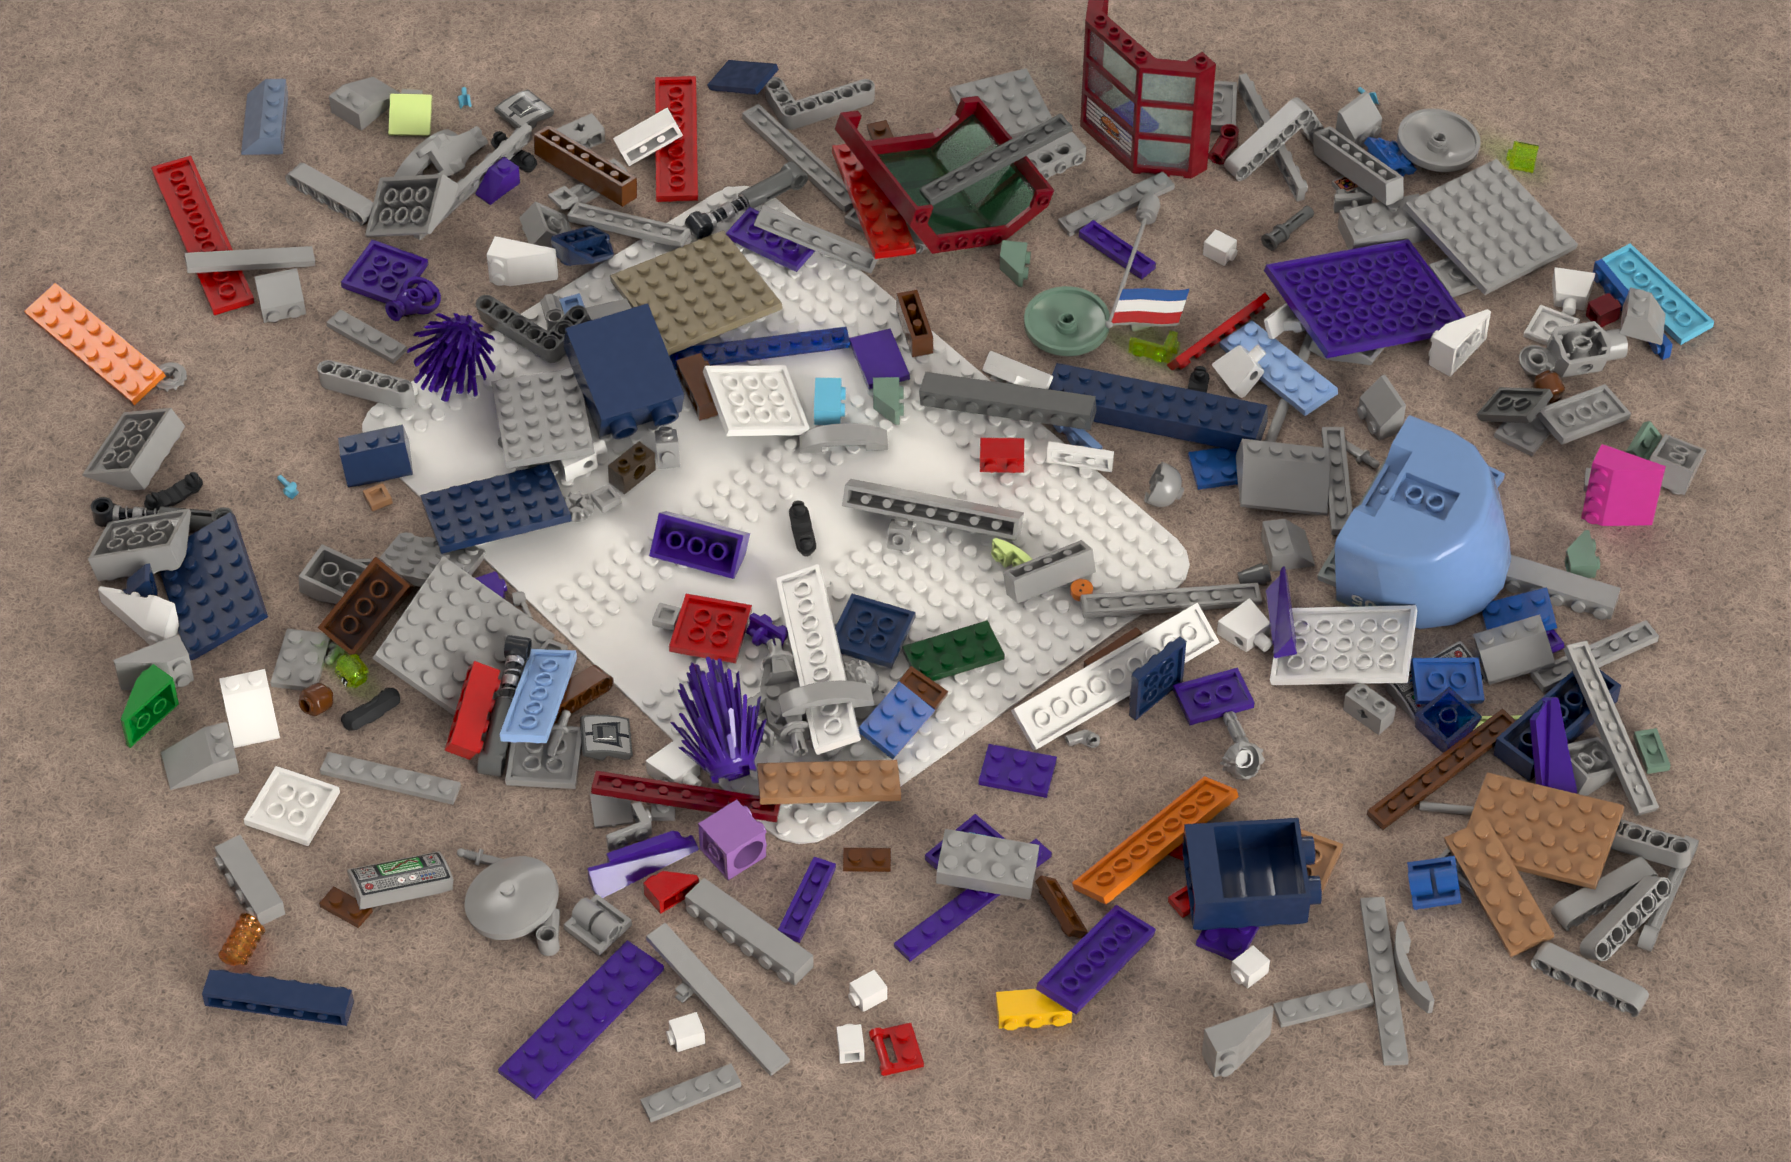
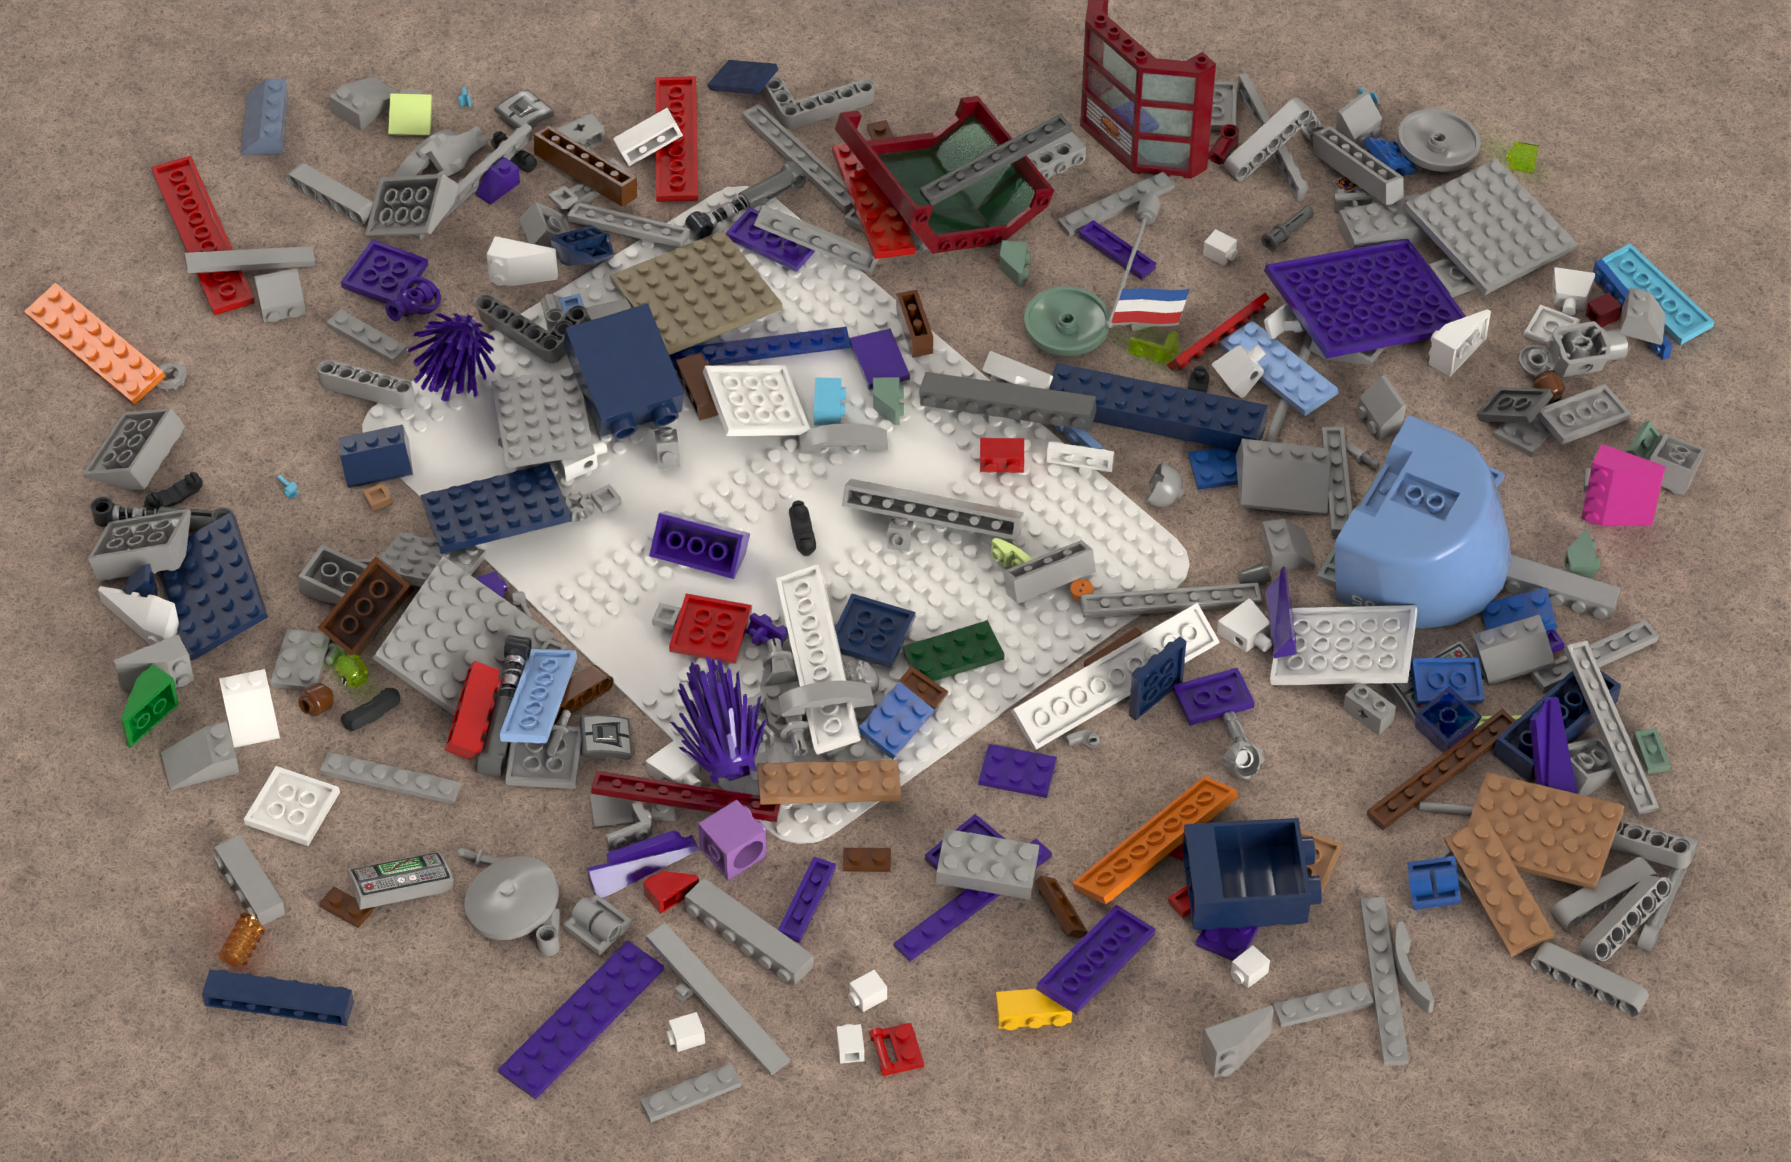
dark brown brick [608,441,656,494] -> none
light grey plate [950,68,1052,147] -> none

